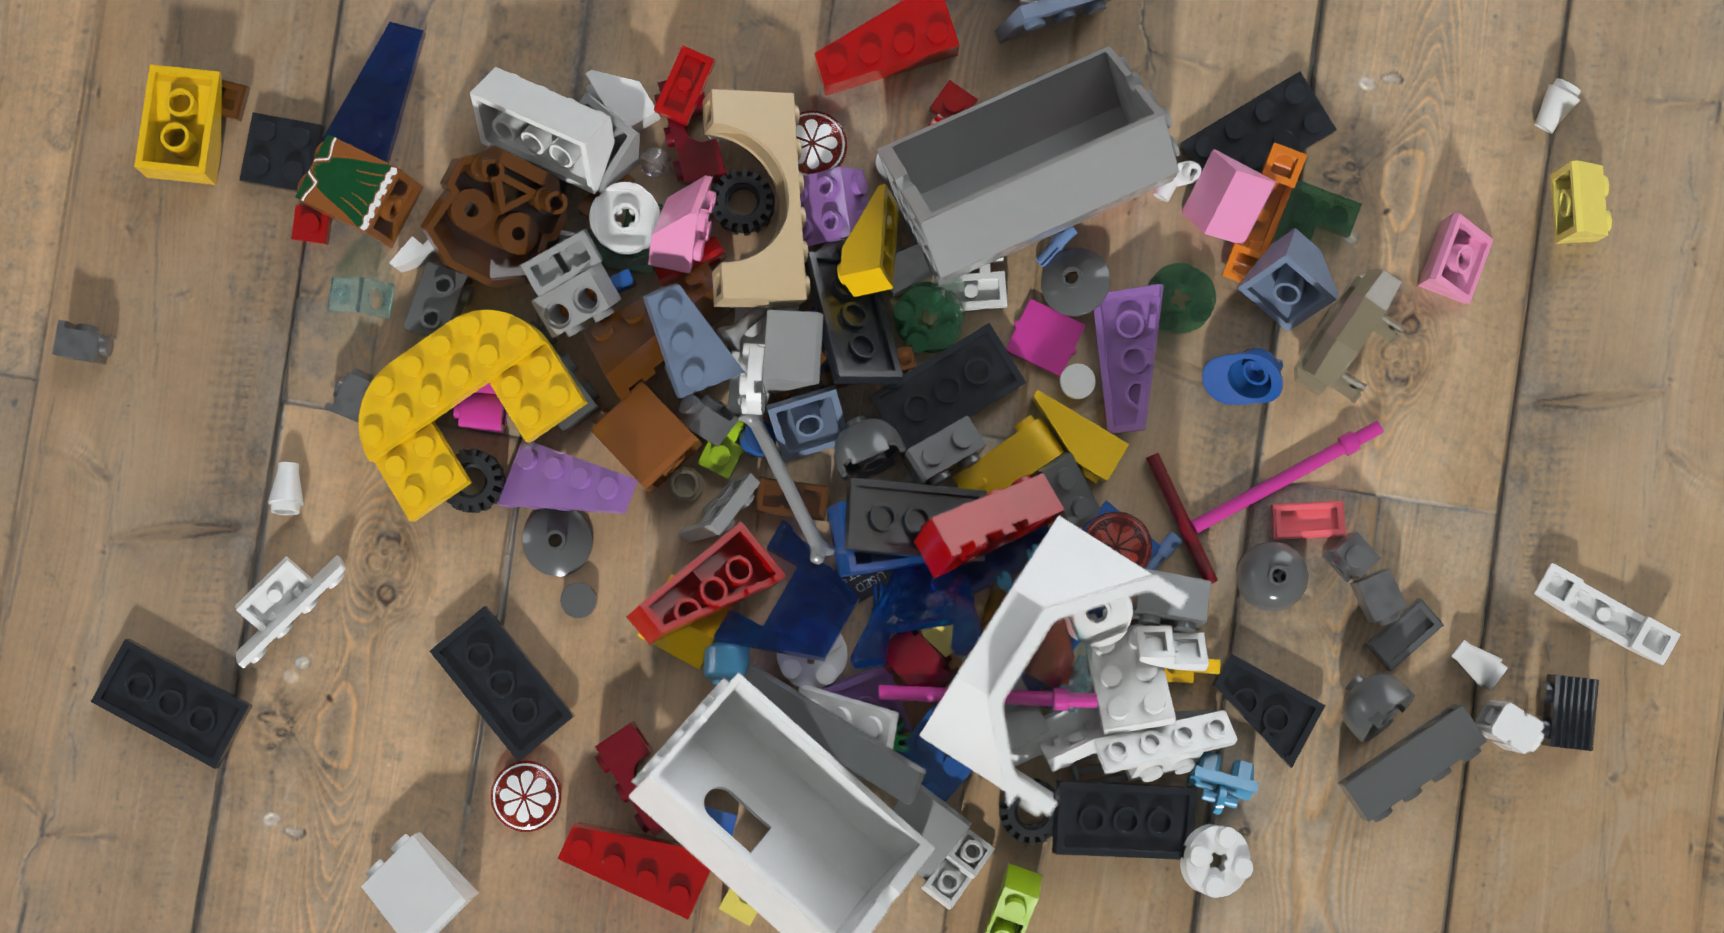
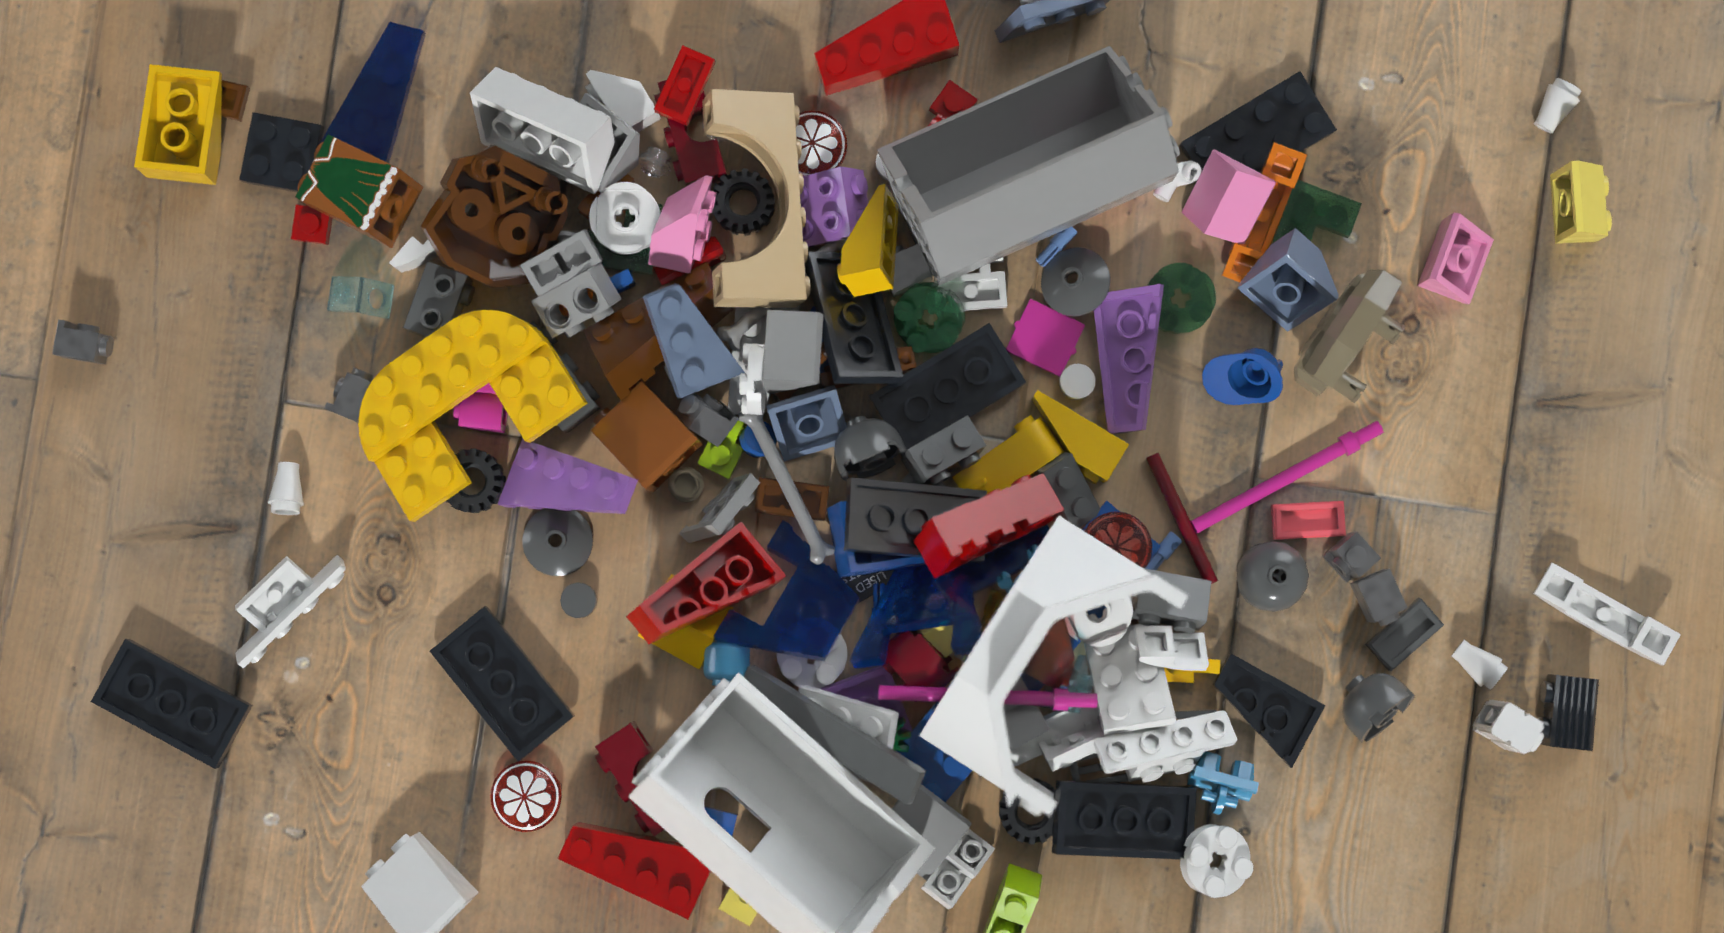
dark grey brick [1337,704,1487,822] -> none

